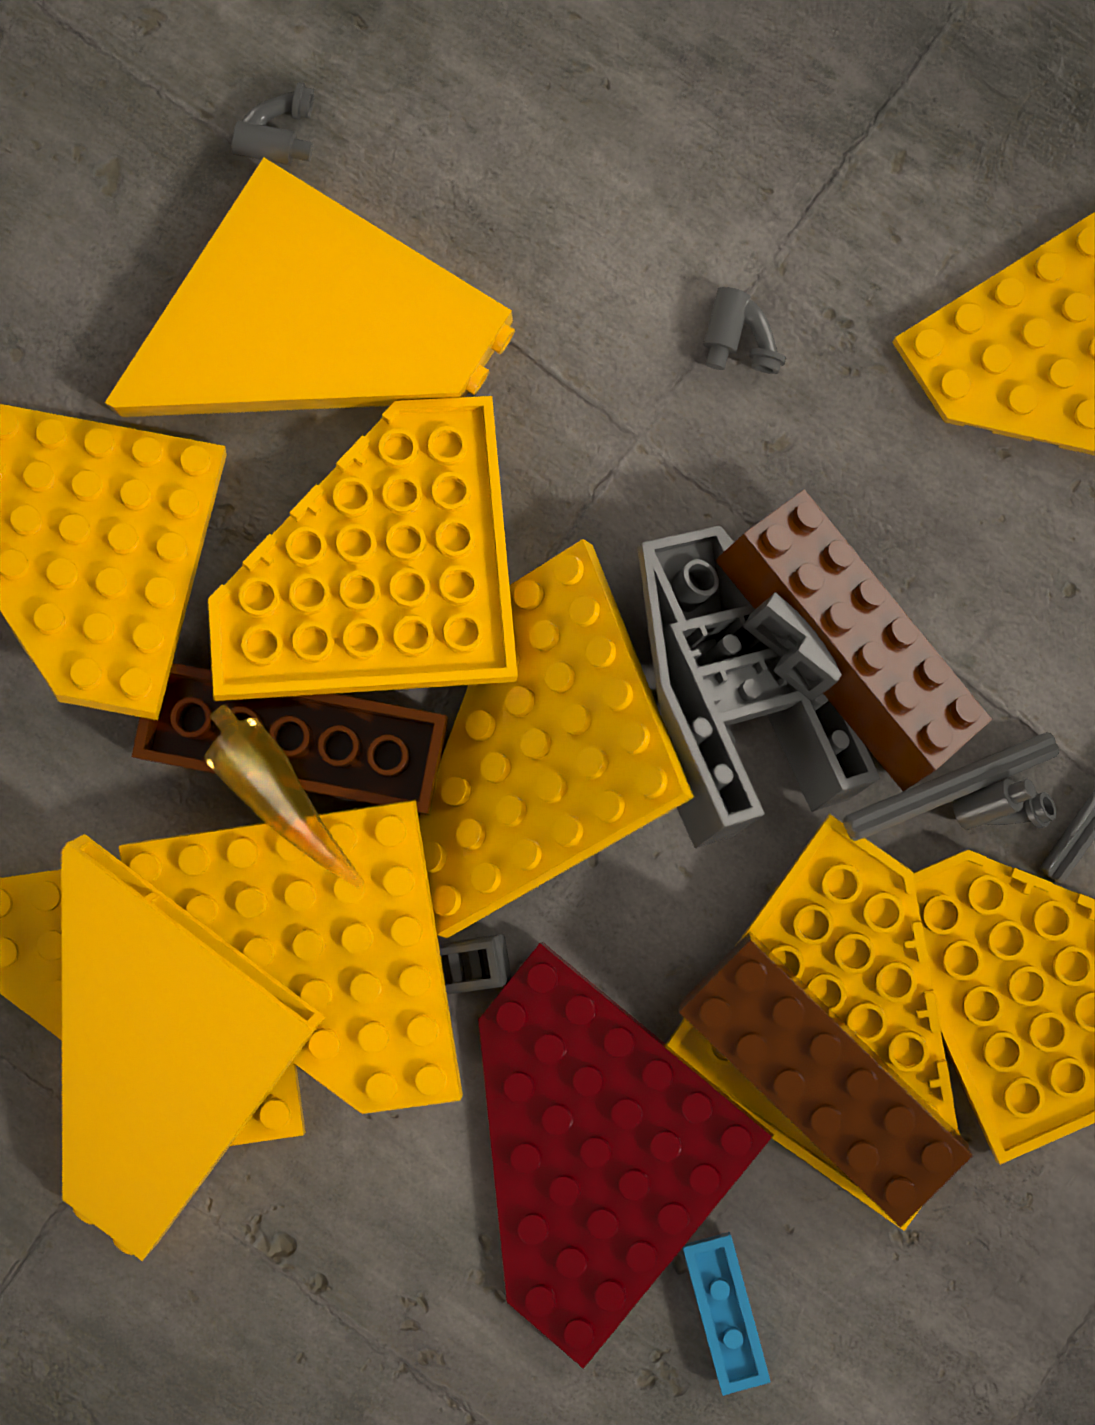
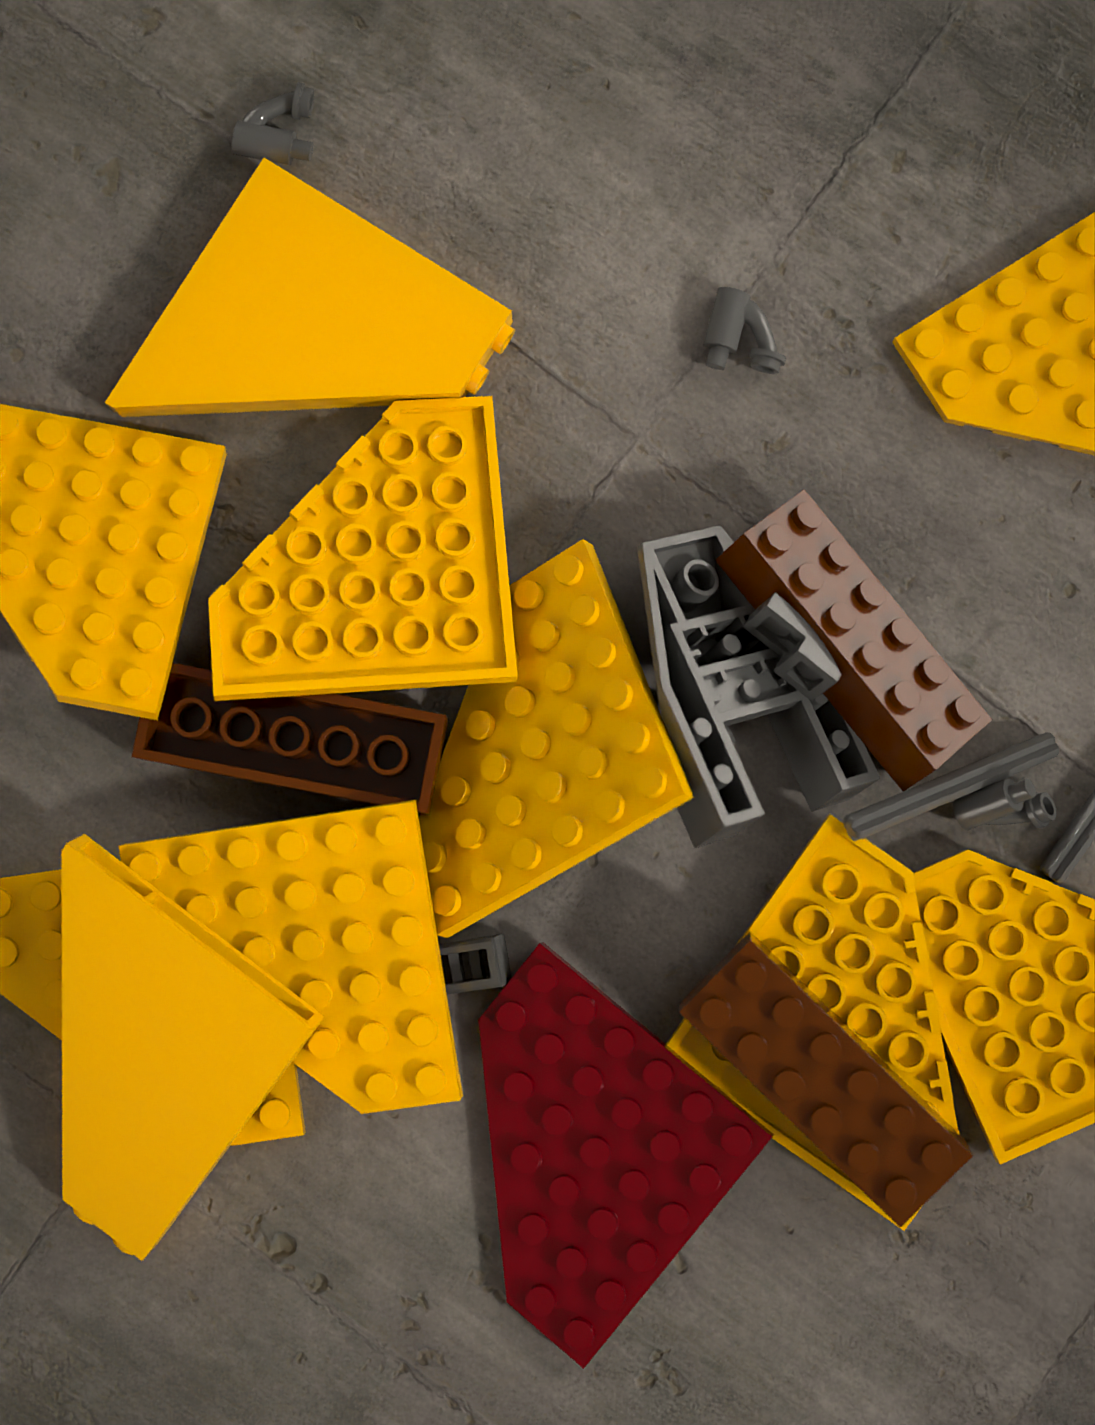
clear yellow piece [204,705,365,888] -> none
dark azure plate [683,1232,771,1396] -> none

